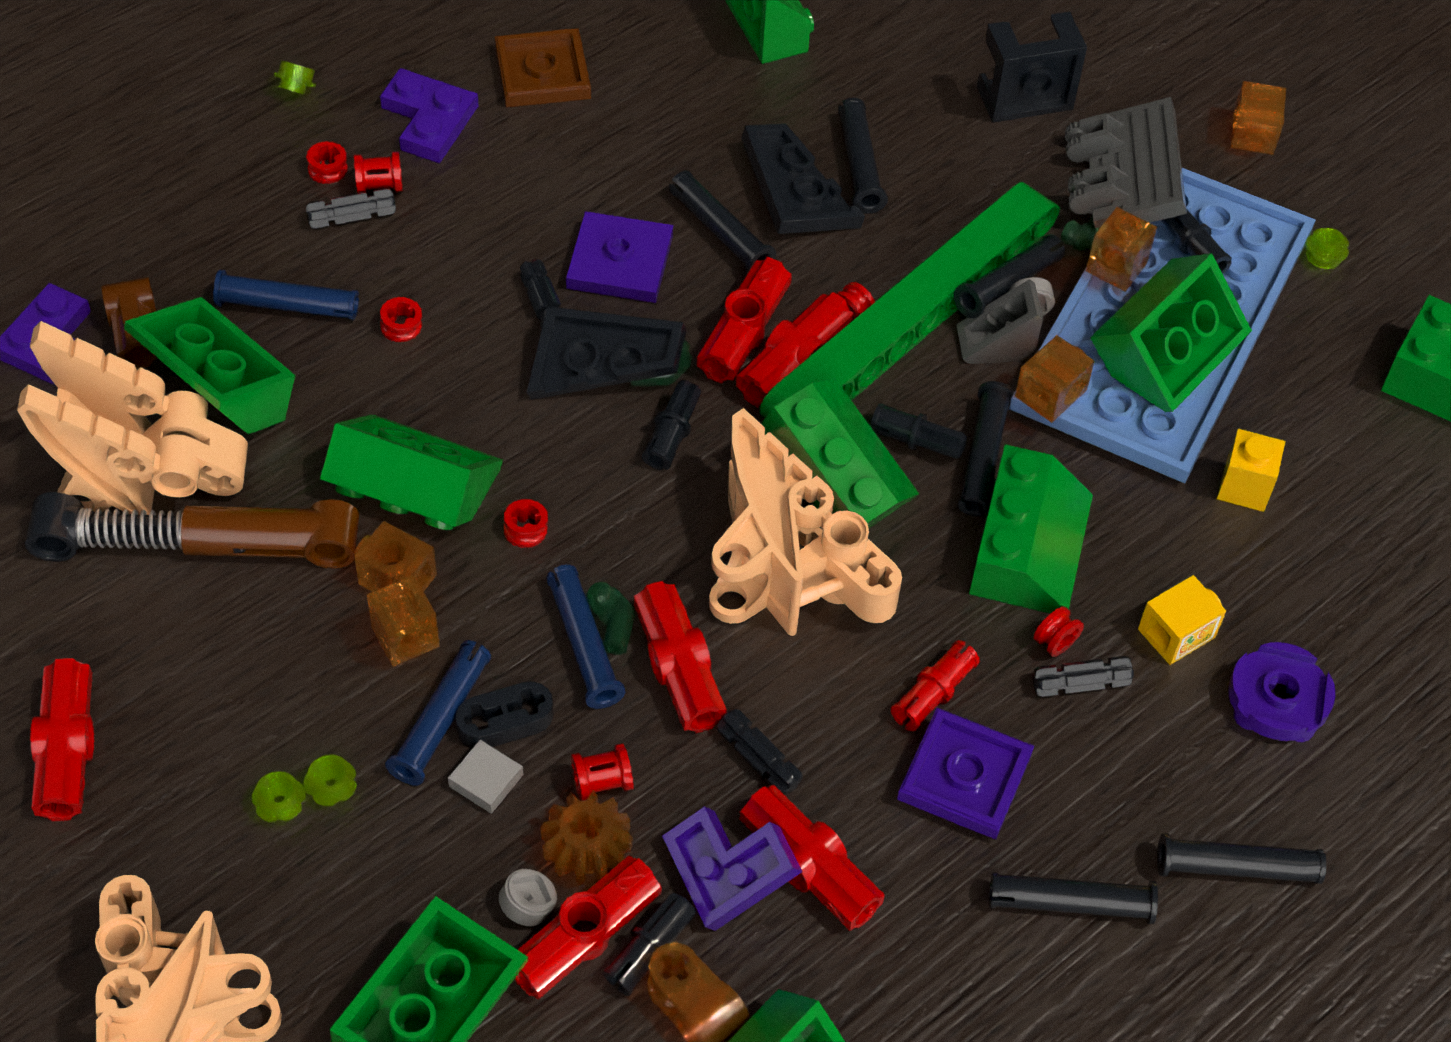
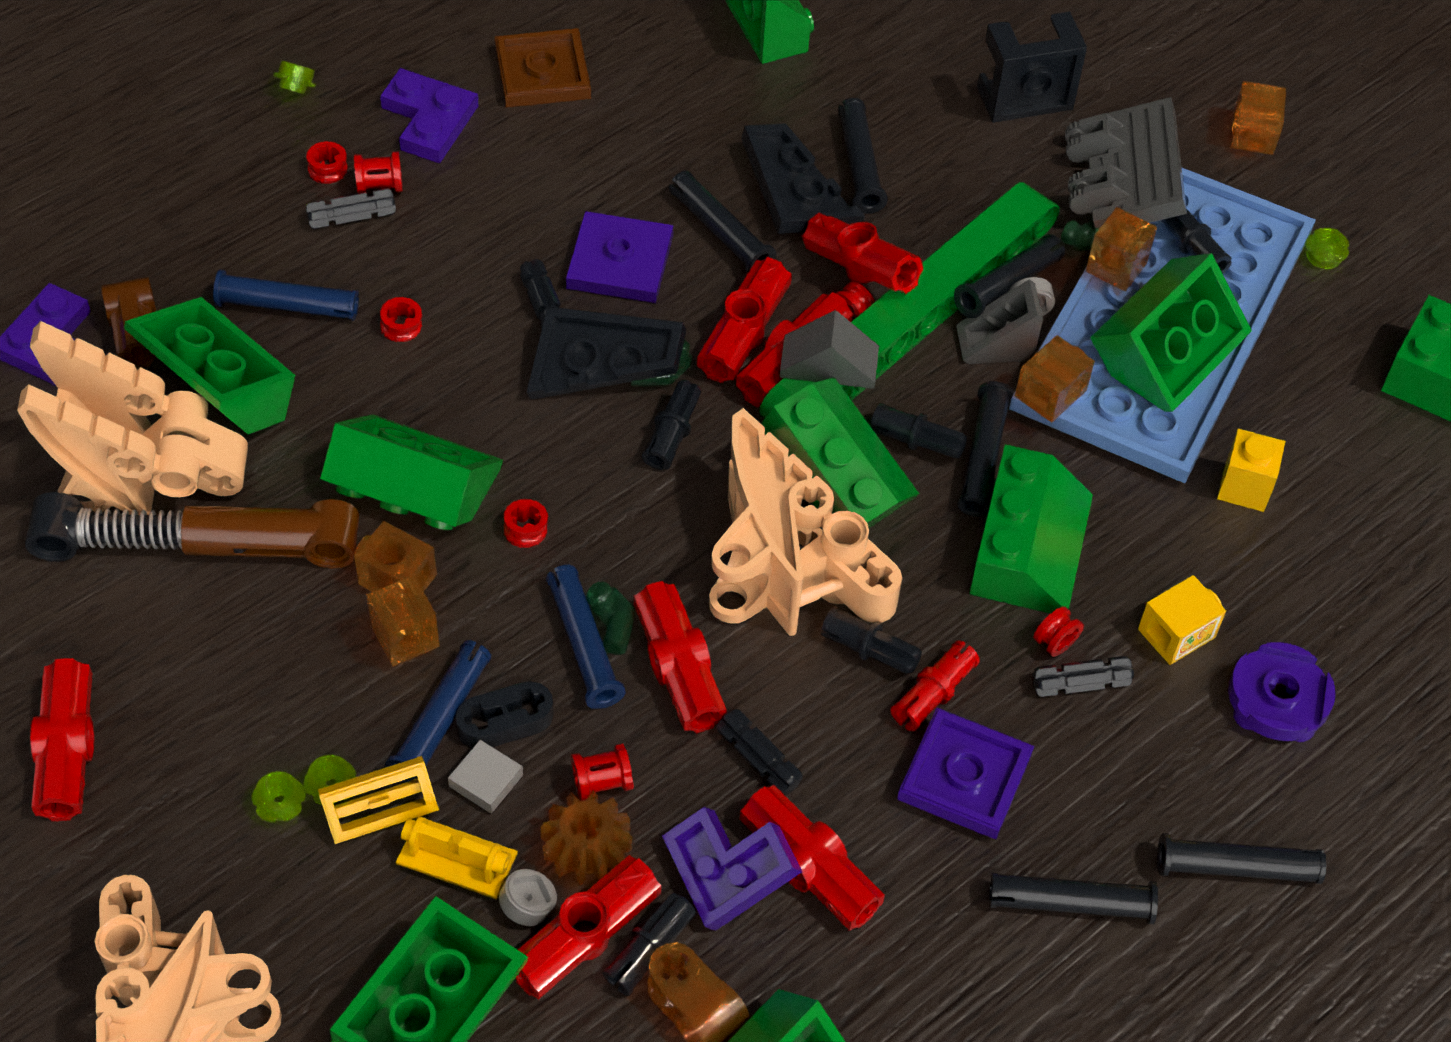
none -> yellow tile [318,756,439,844]
none -> yellow hinge [396,817,518,900]
none -> dark grey slope [779,310,879,389]
none -> red piece [802,213,924,294]
none -> black axle [821,606,922,673]

